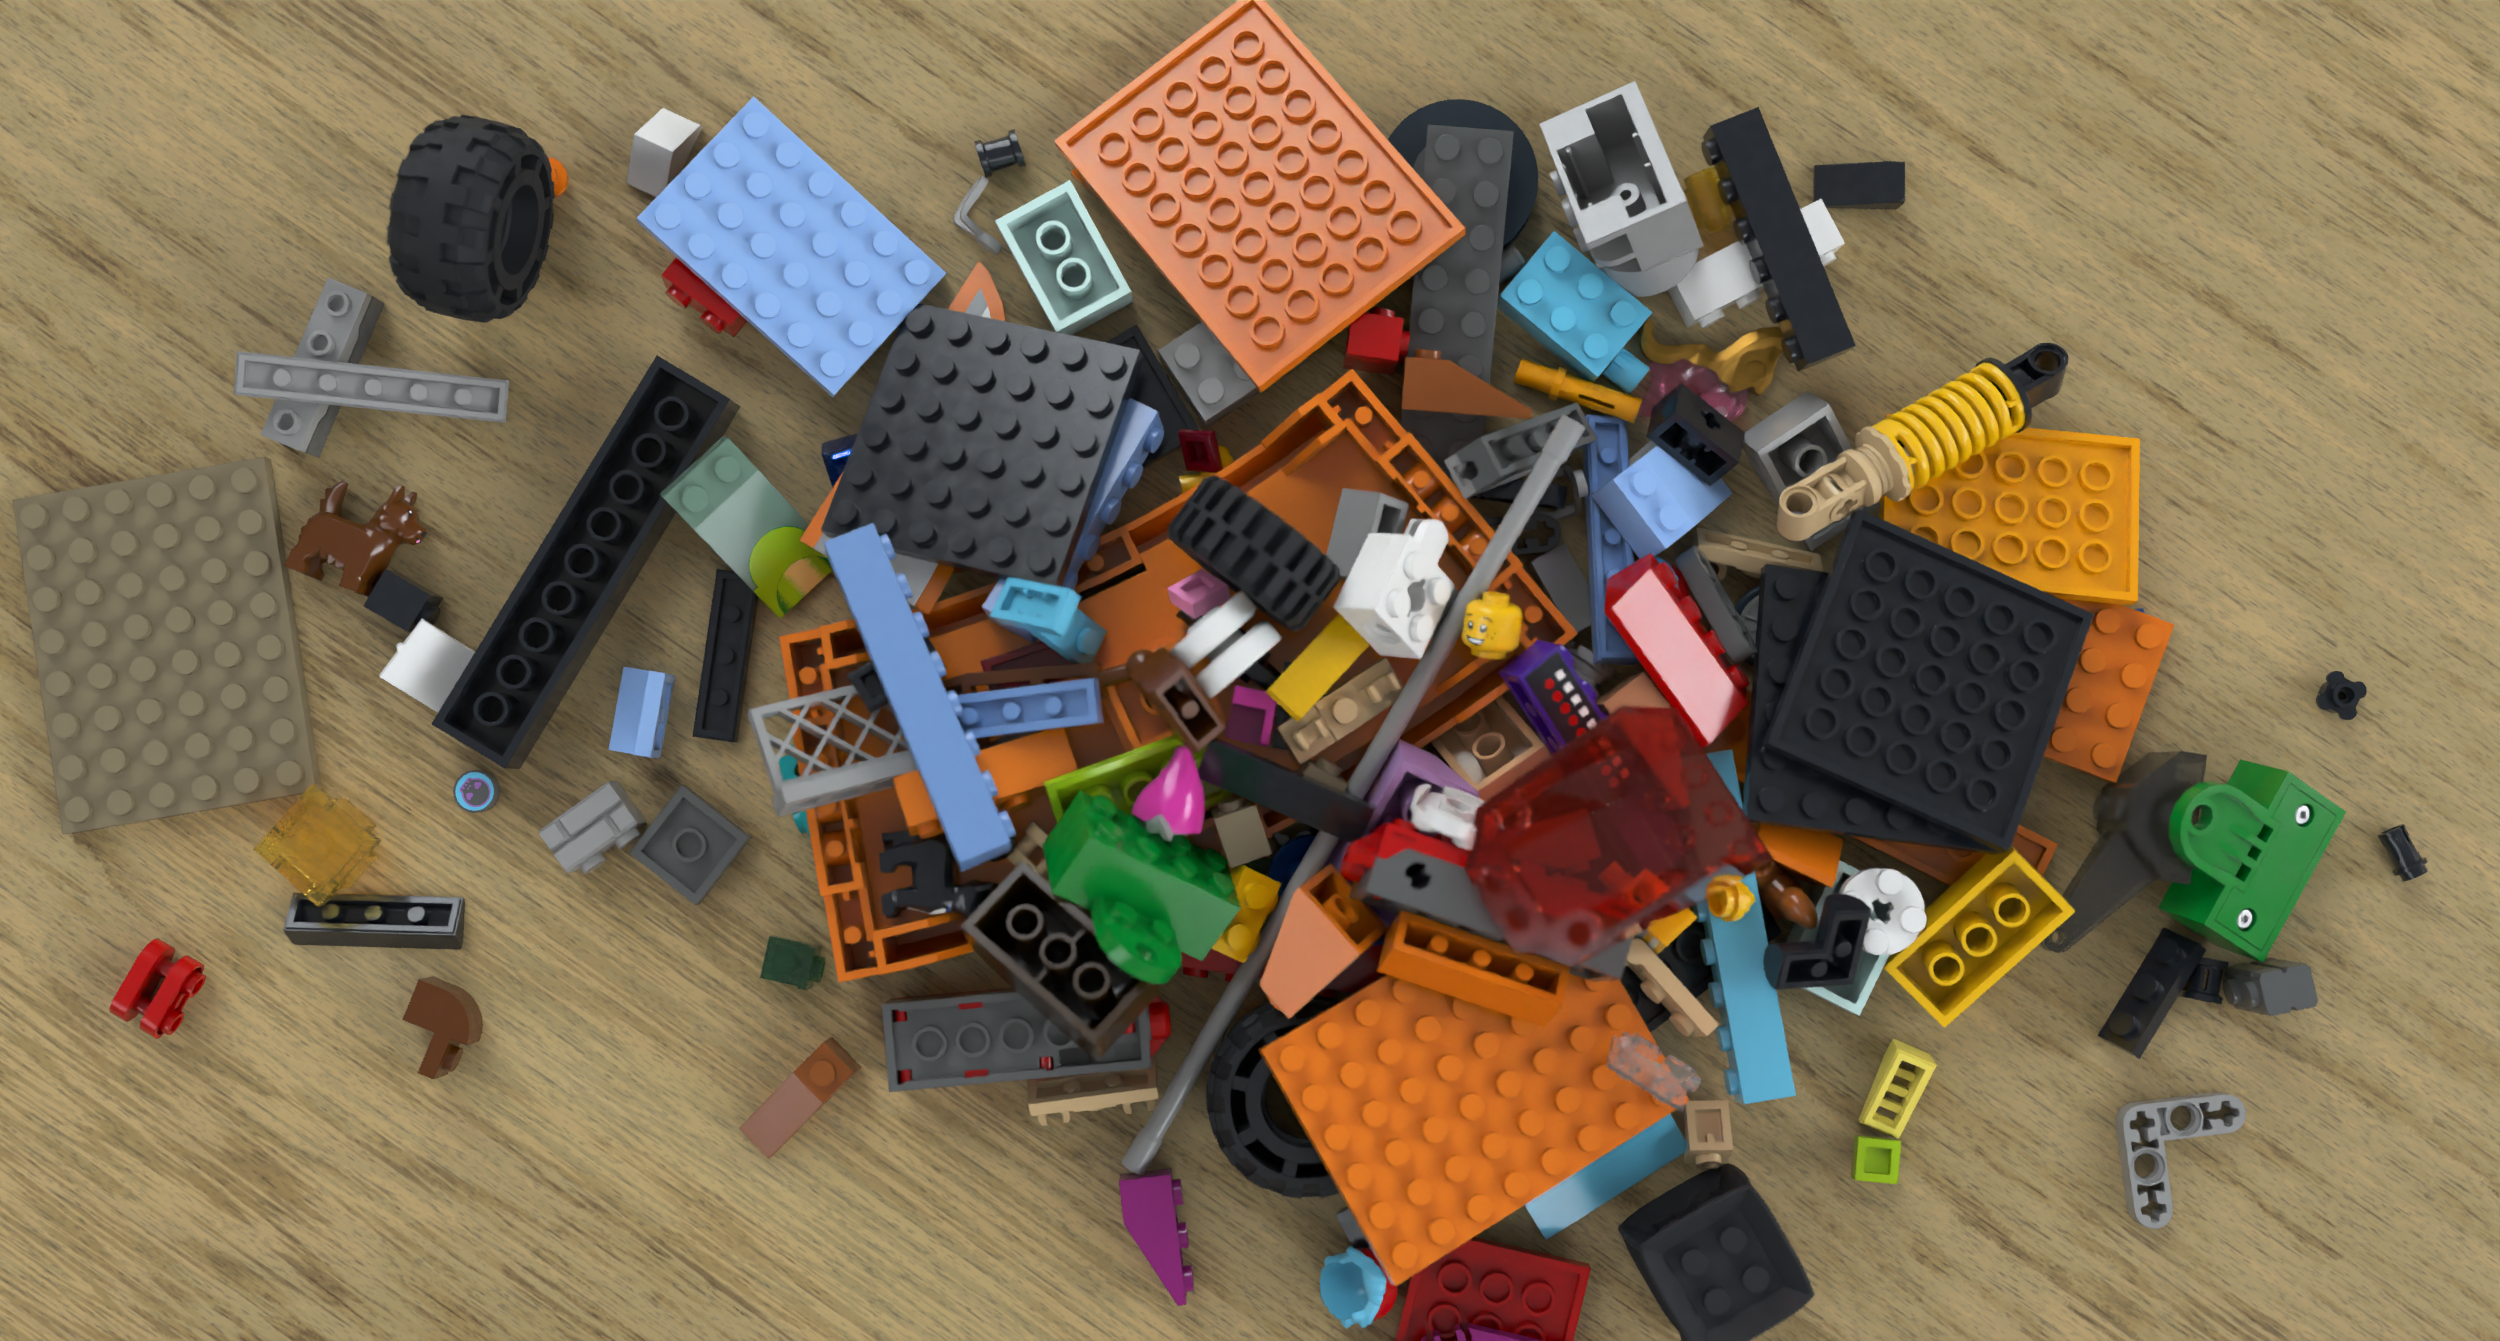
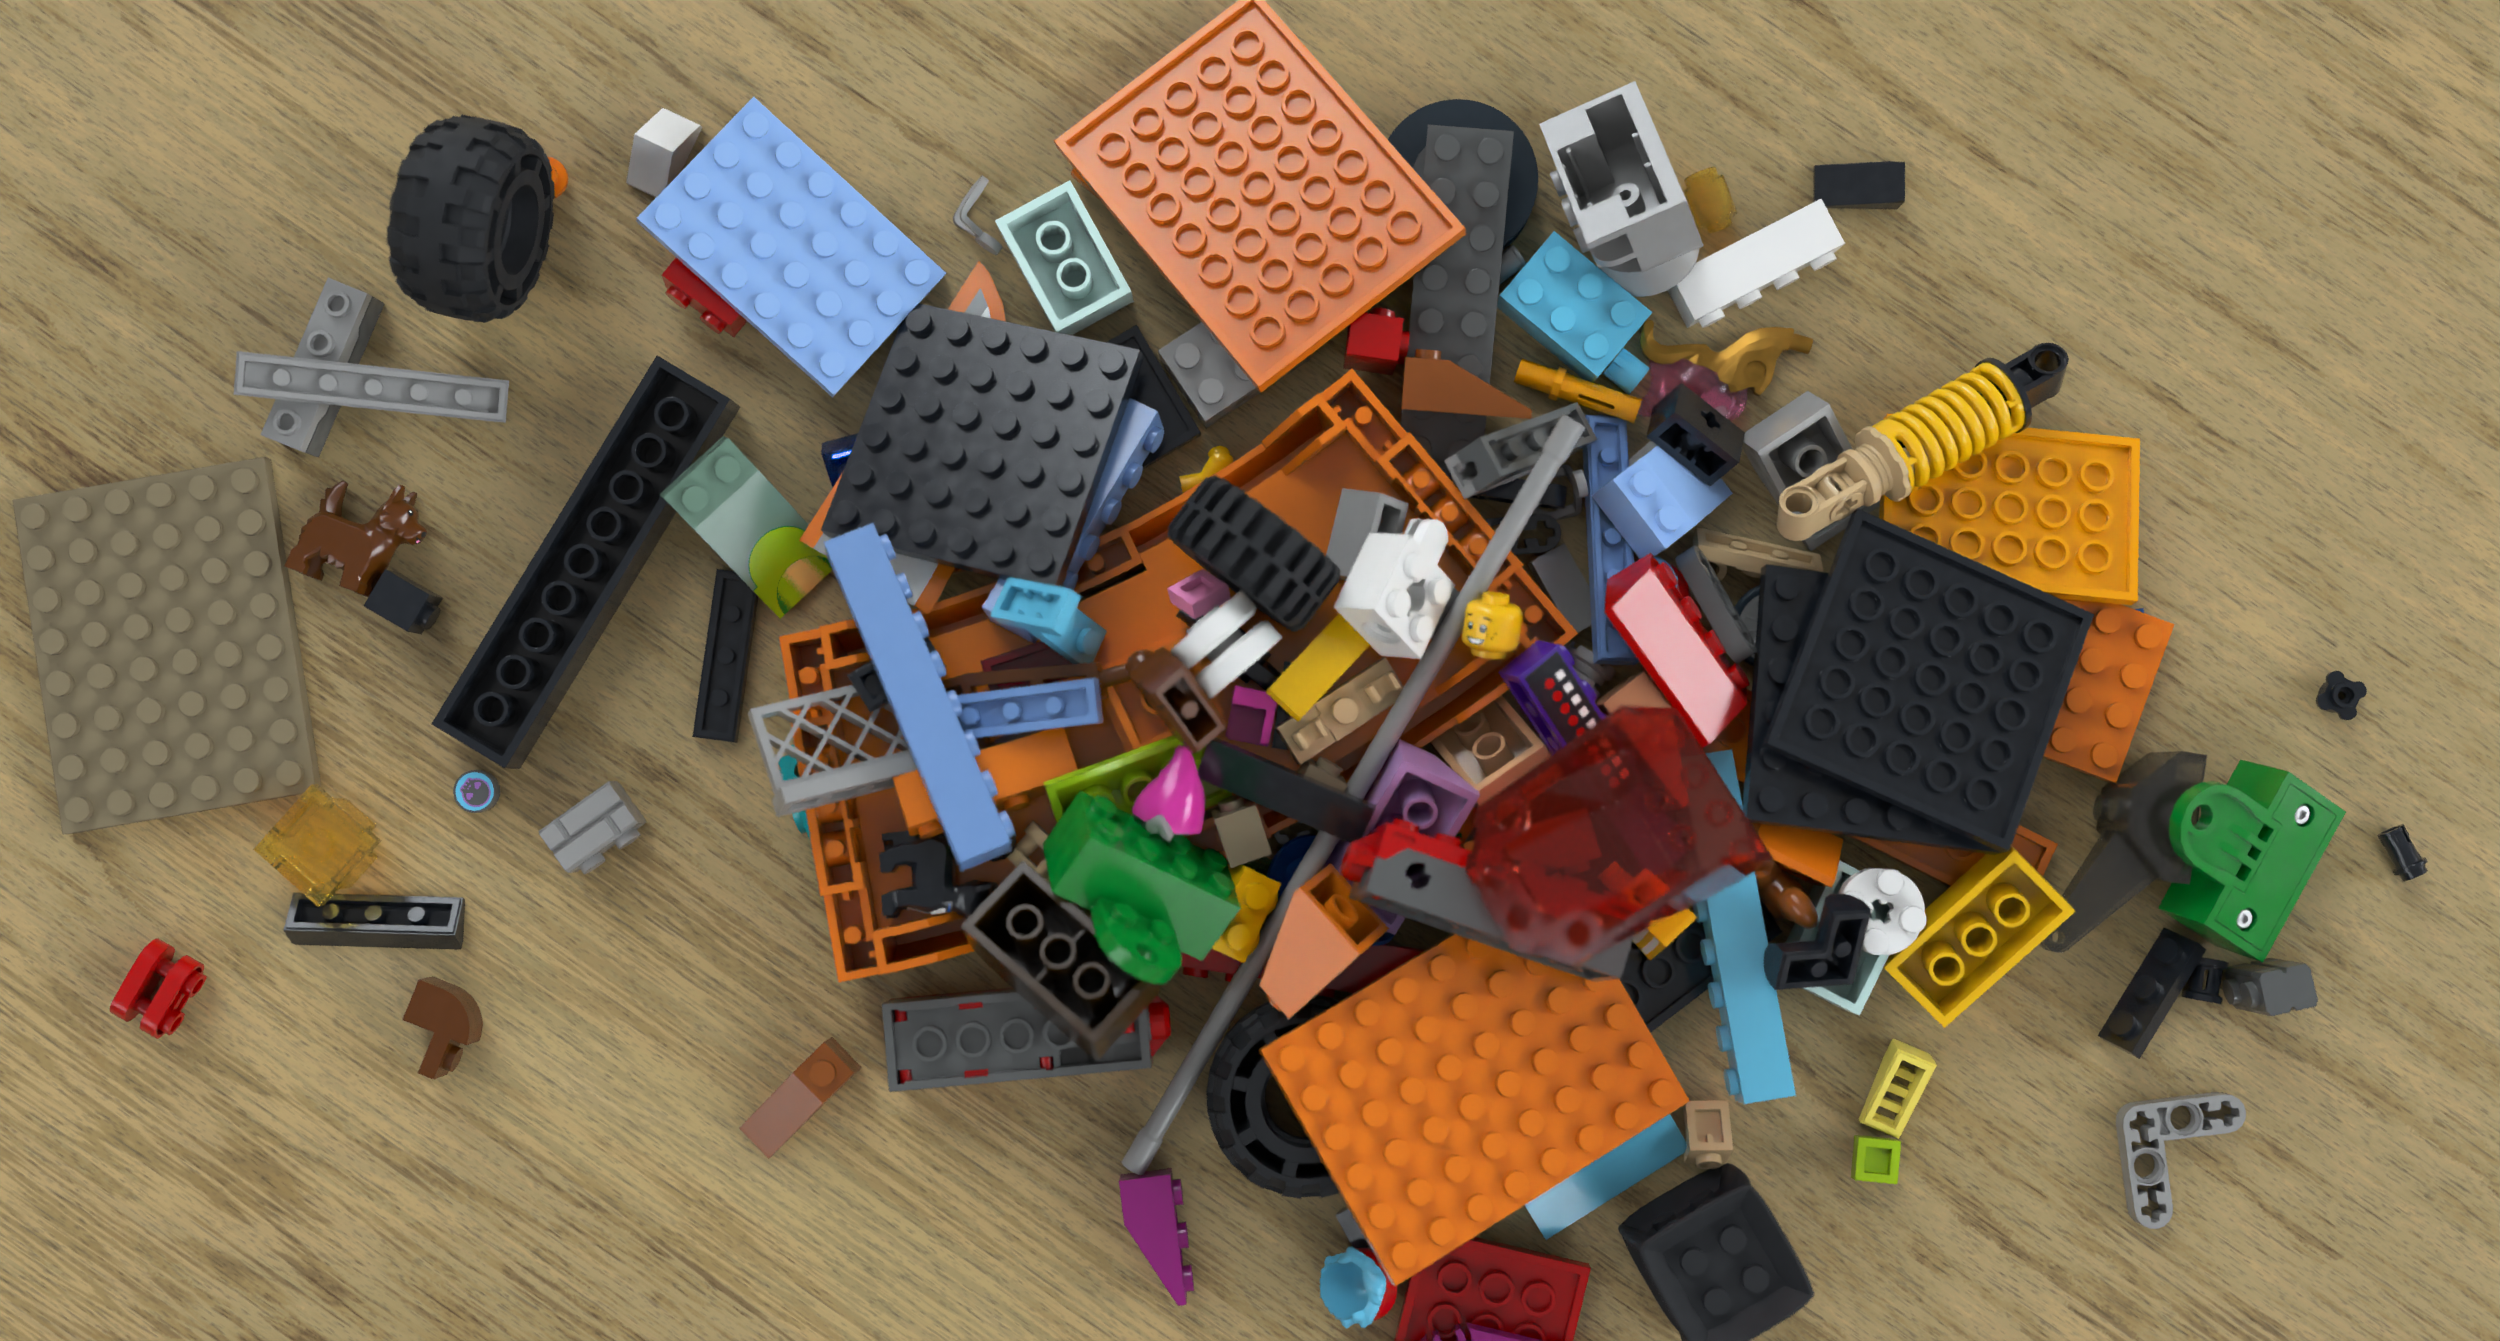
white piece [379,619,475,712] -> none
light blue panel [608,666,675,758] -> none
dark grey plate [629,785,752,905] -> none
clear green bracket [760,935,826,991] -> none
black bush [974,129,1026,178] -> none
tan plate [1028,1061,1159,1126] -> none
dark red slope [1178,429,1223,473] -> none
orange brick [1377,910,1570,1027] -> none
white plate [1410,784,1501,850] -> none
clear hinge [1607,1031,1701,1112] -> none
tan plate [1625,938,1719,1037] -> none
black brick [1701,107,1856,372] -> none
yellow plate [1707,877,1755,922] -> none

